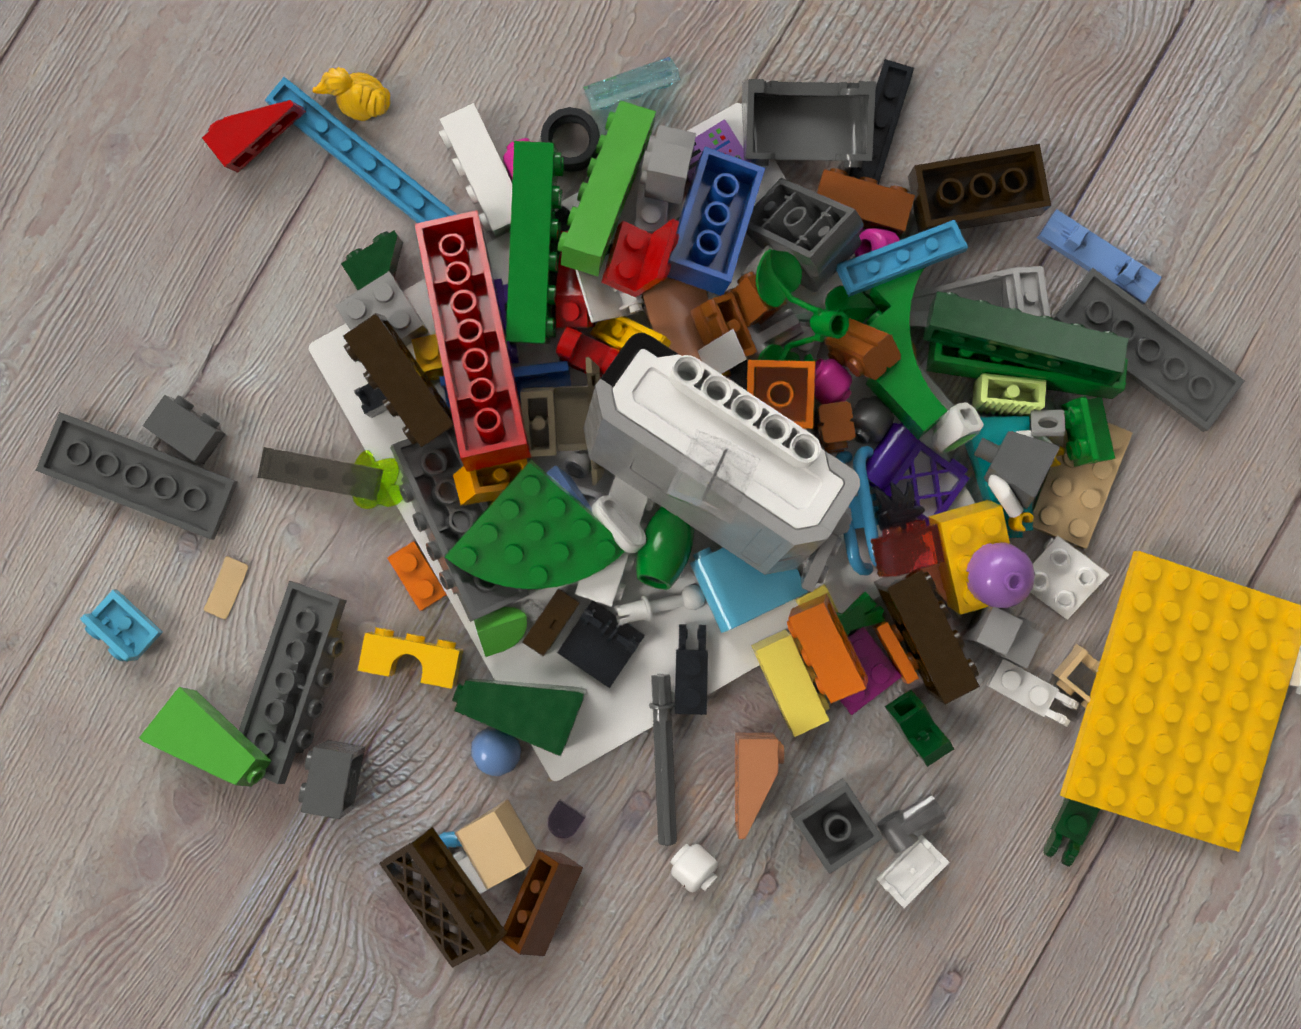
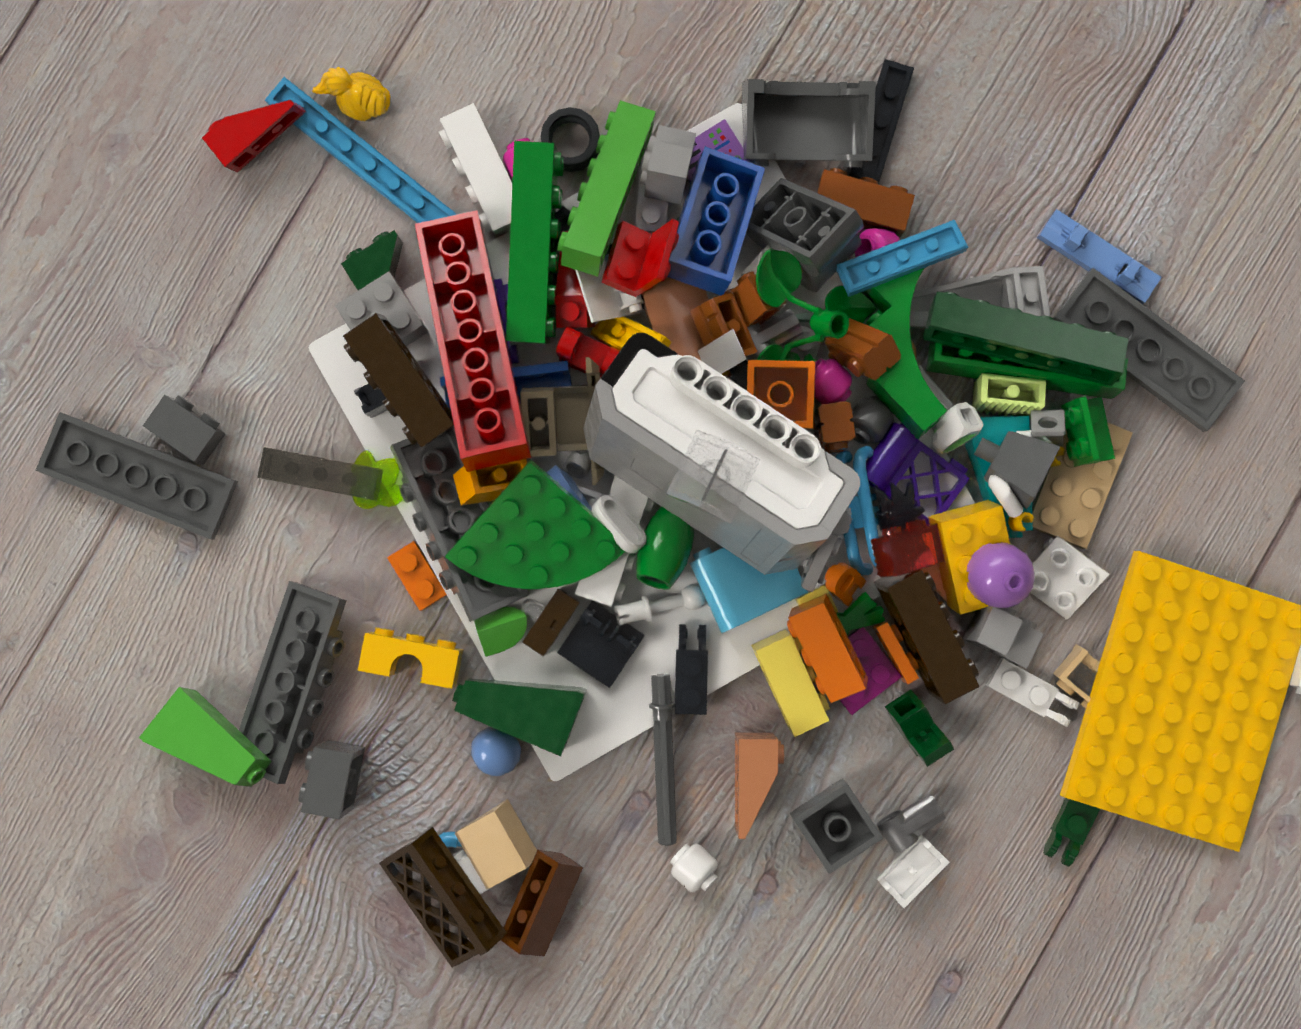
medium azure bracket [80,590,163,662] -> none
tan sticker [203,556,248,619] -> none
yellow bracket [411,334,444,381] -> none
clear purple tile [548,799,586,838] -> none
clear light blue plate [583,56,681,111] -> none
dark brown brick [908,144,1051,233] -> none
none -> orange plate [825,562,867,607]

